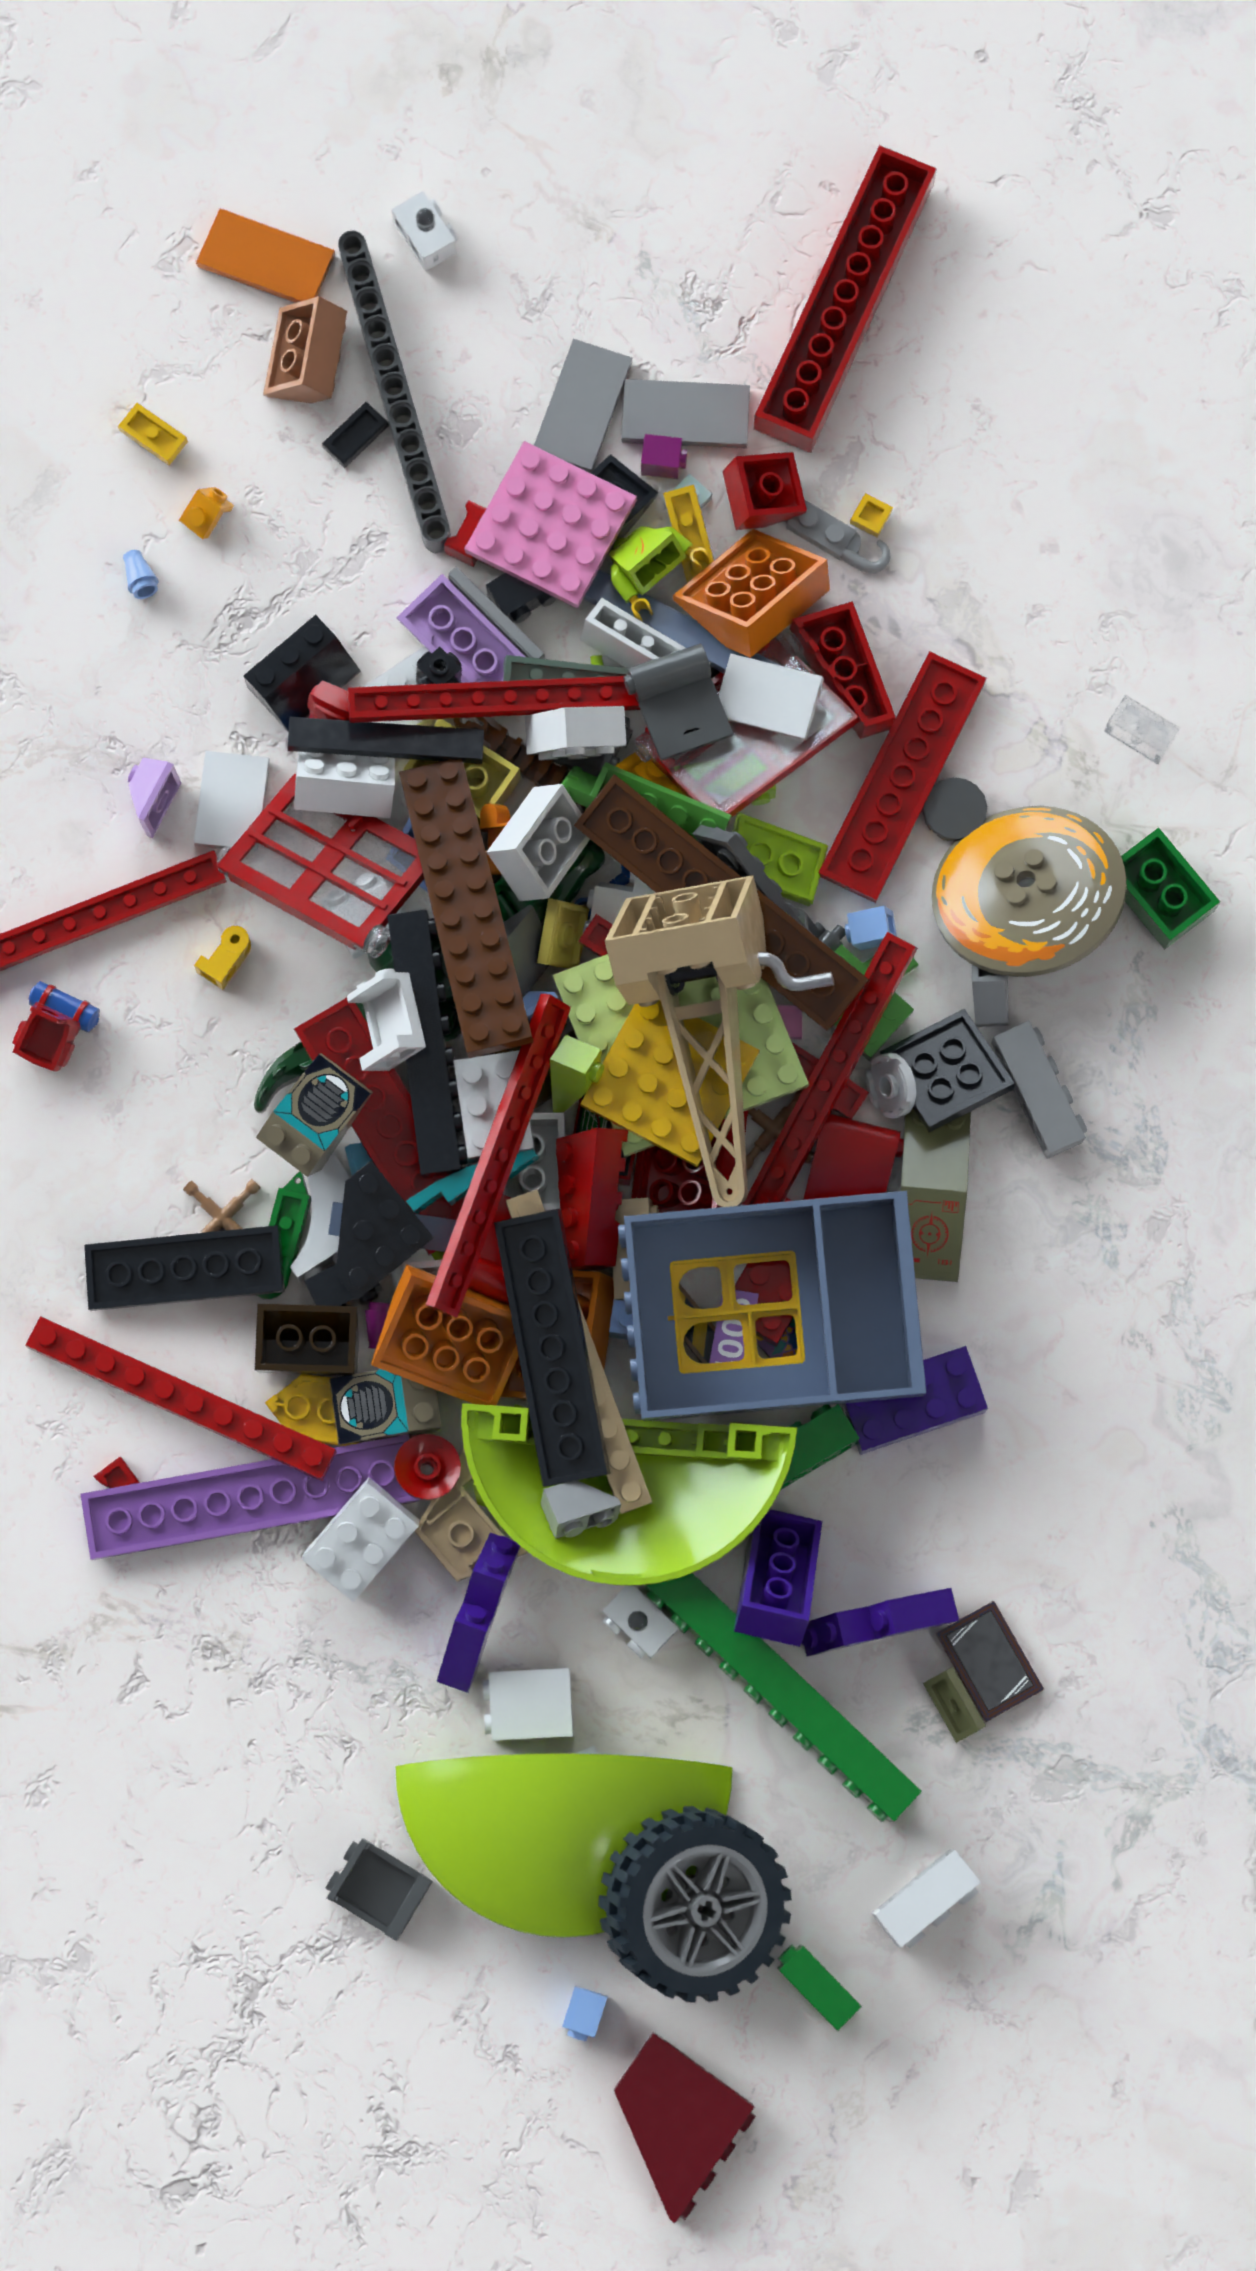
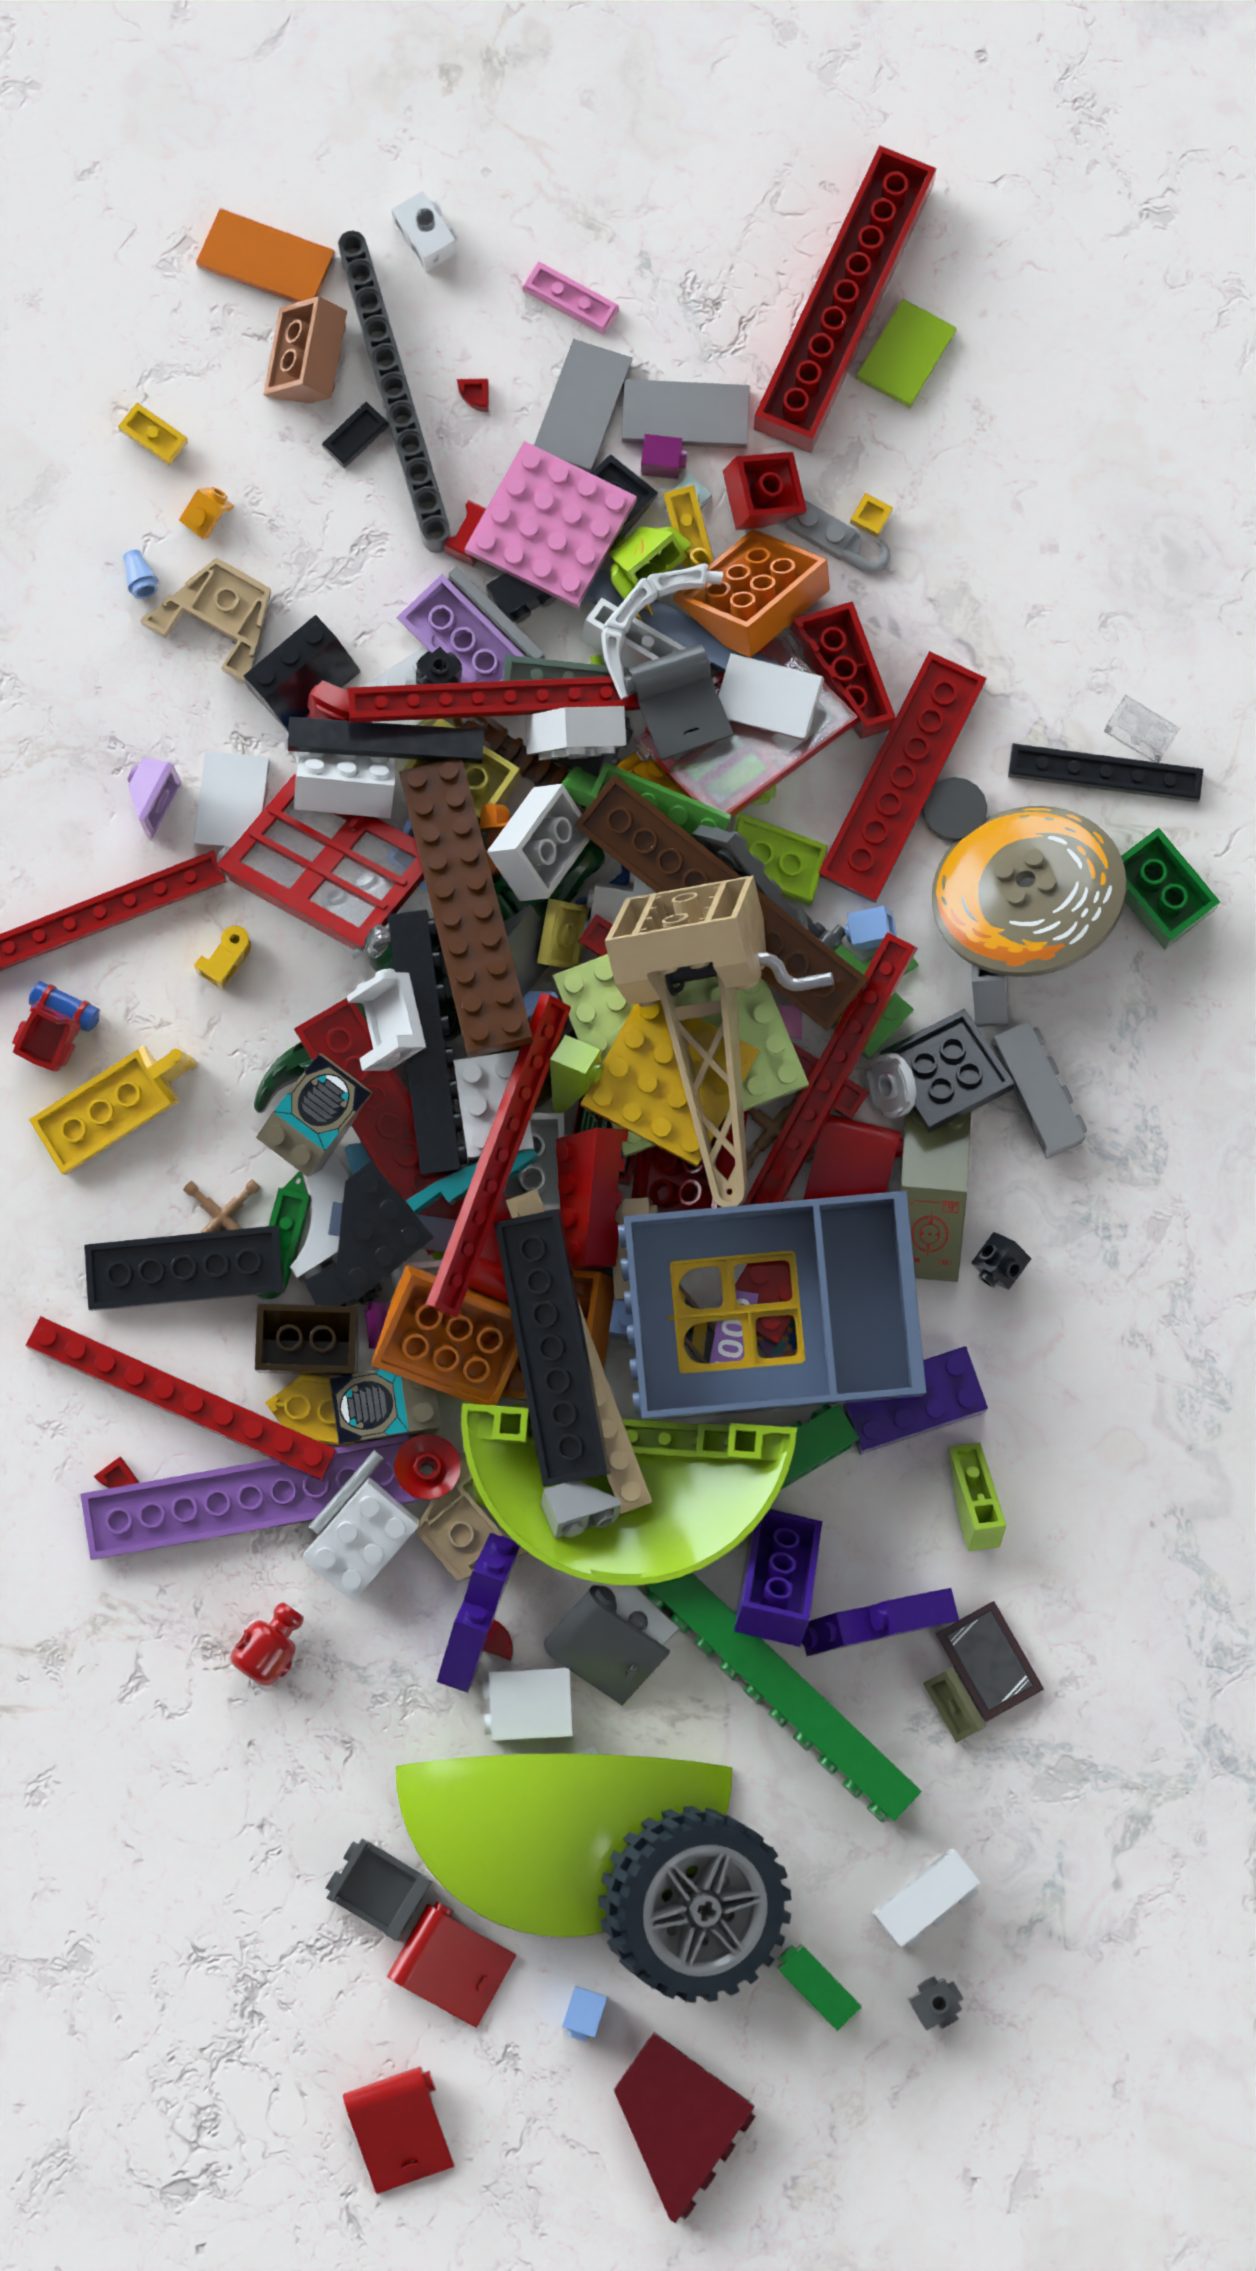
none -> yellow hinge [29,1046,197,1175]
none -> tan wing [140,557,271,684]
none -> red piece [230,1602,304,1686]
none -> light grey bar [308,1450,384,1535]
none -> red door [343,2066,455,2195]
none -> red door [386,1901,517,2028]
none -> red tile [457,378,489,412]
none -> red tile [484,1619,513,1661]
none -> bright pink tile [523,261,619,335]
none -> dark grey door [543,1585,670,1706]
none -> white animal [601,563,723,700]
none -> lime tile [856,298,957,408]
none -> dark grey brick [907,1976,963,2031]
none -> lime slope [948,1442,1007,1552]
none -> black brick [971,1232,1032,1290]
none -> black tile [1008,743,1203,802]

